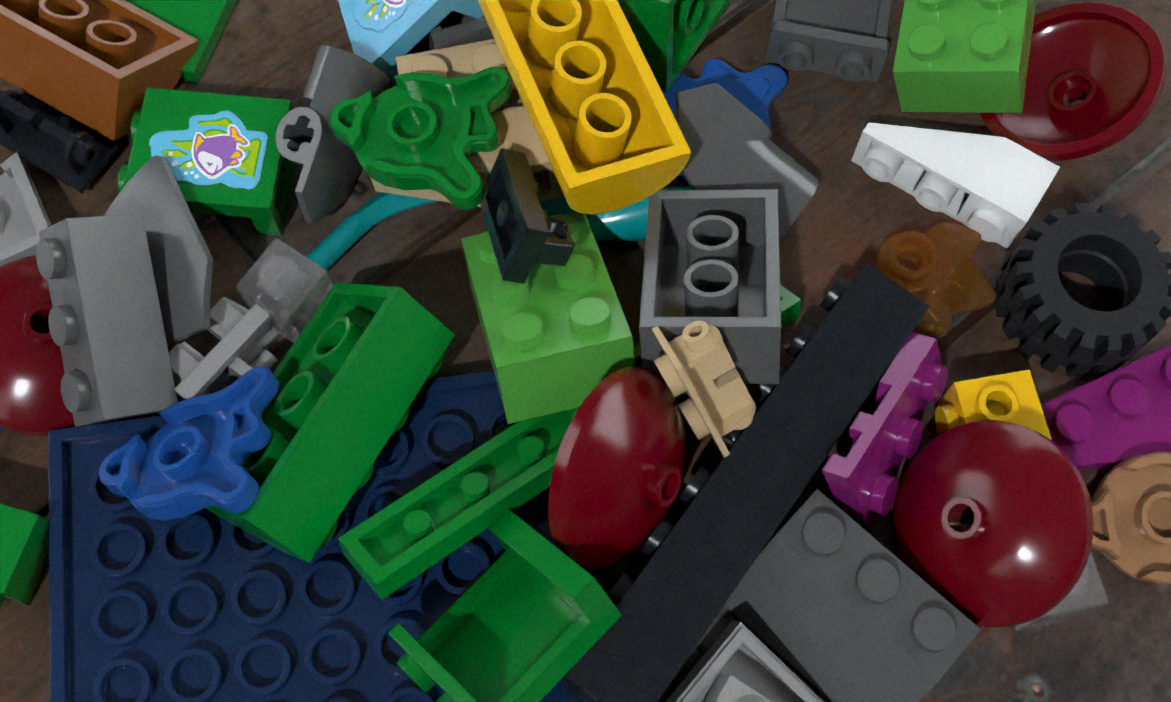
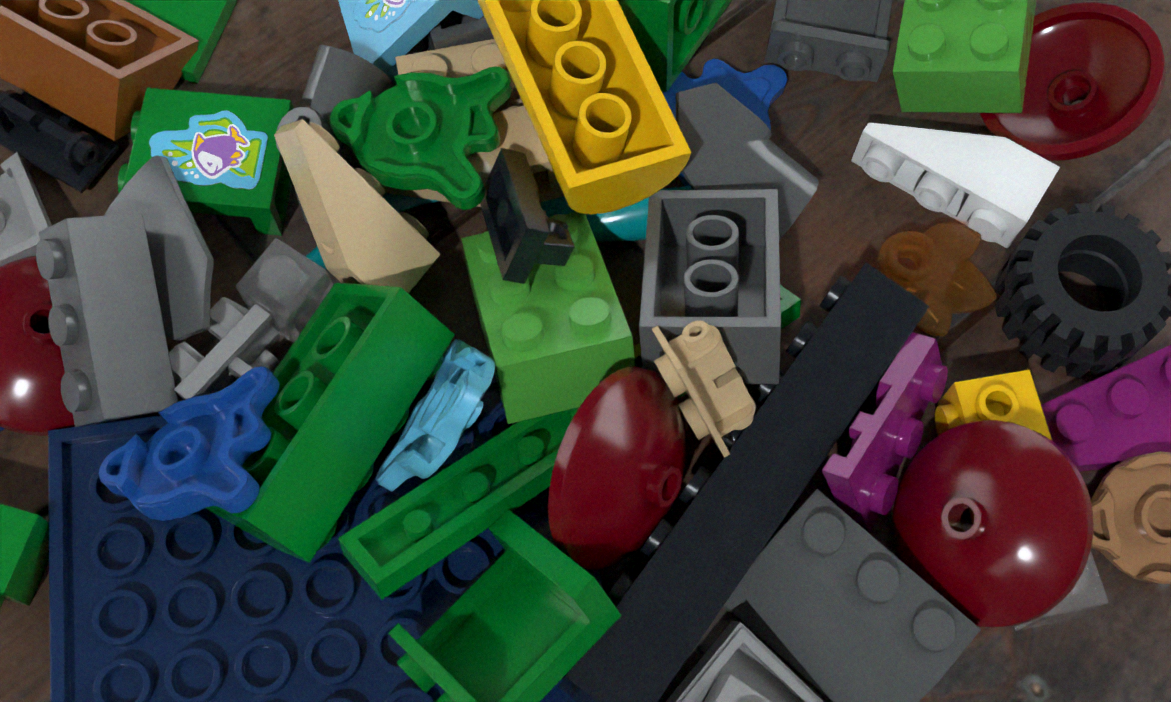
none -> tan slope [274,119,440,293]
none -> medium azure tile [376,339,495,492]

